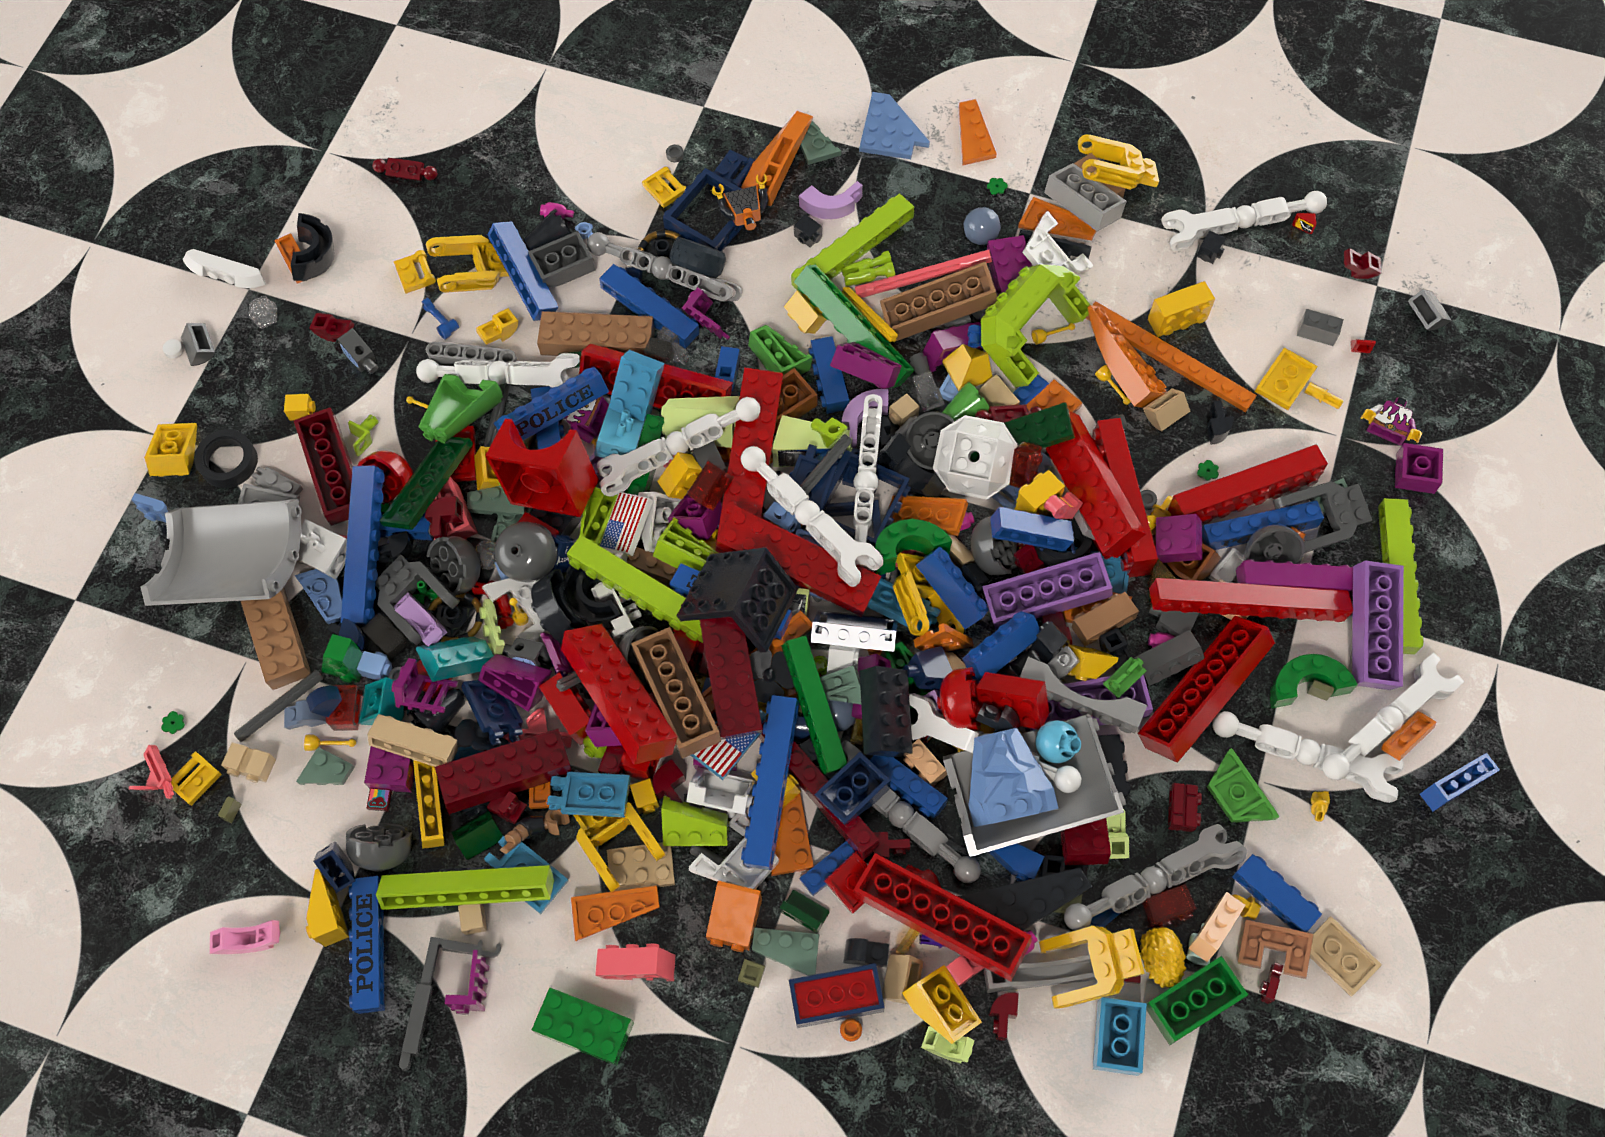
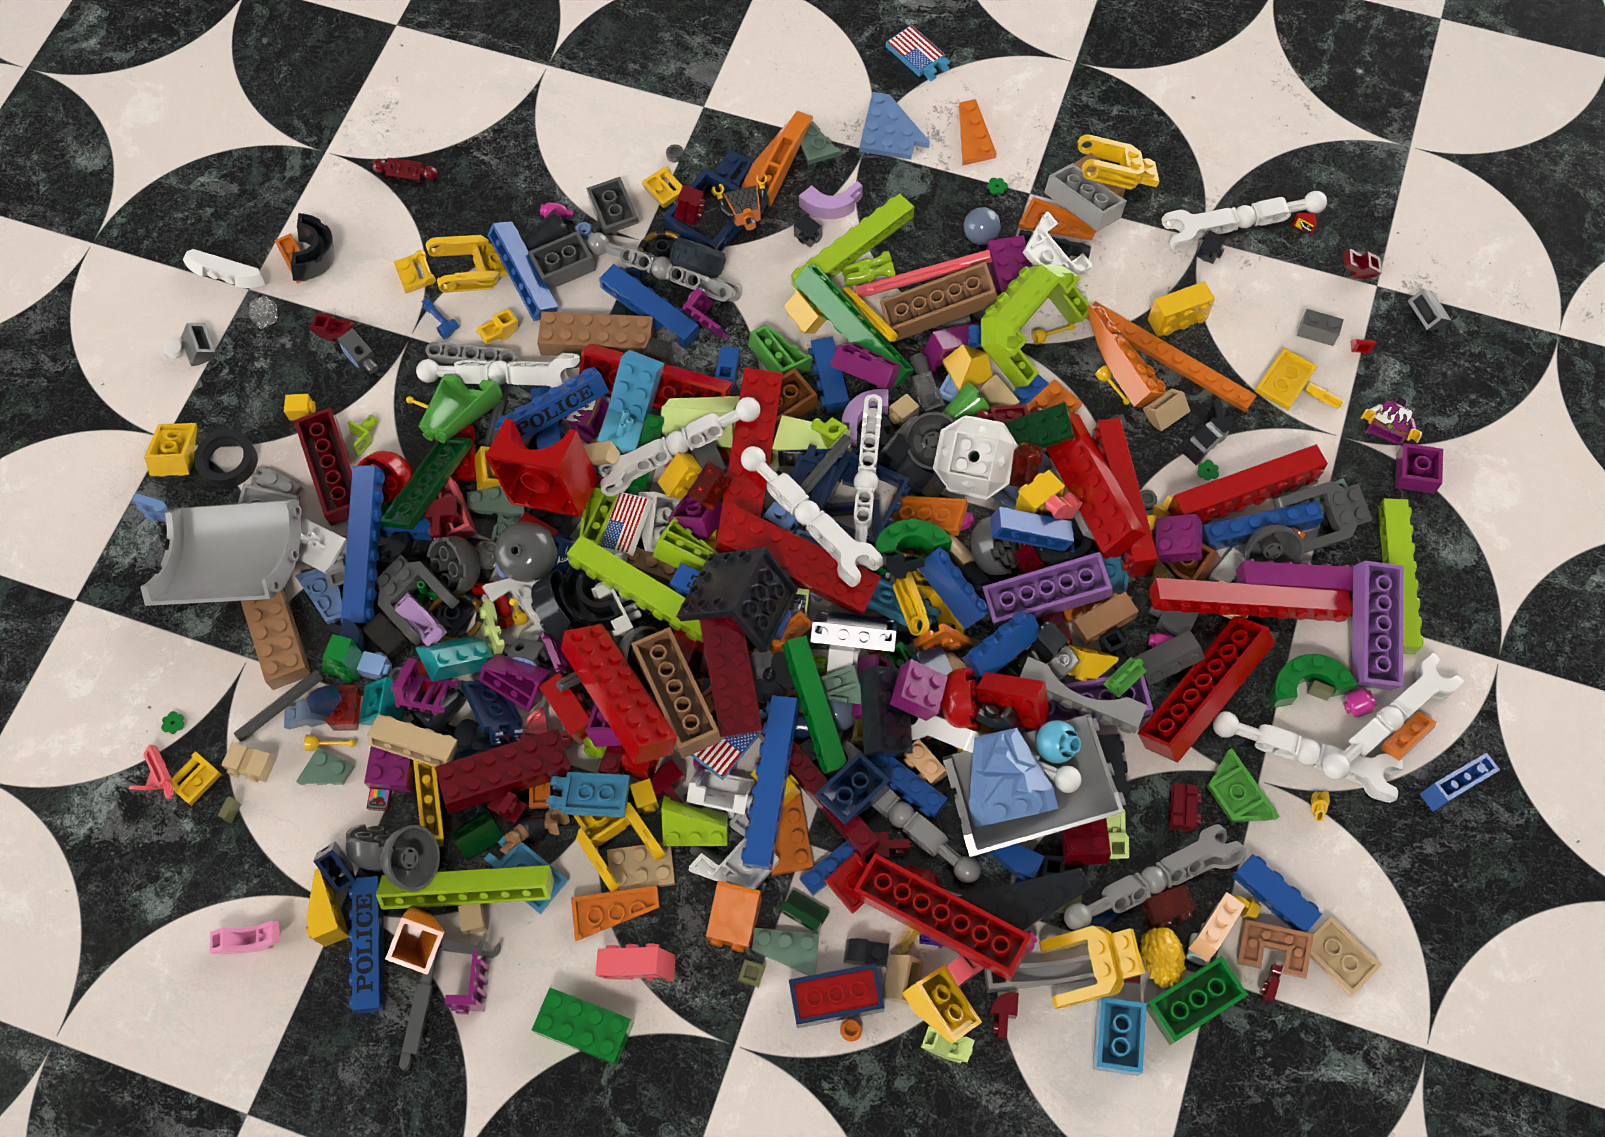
none -> light grey slope [325,559,345,588]
none -> dark grey piece [381,825,440,891]
none -> orange slope [386,906,444,975]
none -> tan brick [584,441,620,466]
none -> dark grey brick [586,177,639,235]
none -> dark red brick [675,185,705,226]
none -> black brick [880,550,925,579]
none -> tile [886,25,950,81]
none -> magenta brick [890,659,948,721]
none -> black brick [1182,422,1225,465]
none -> dark pink head [1343,688,1377,718]

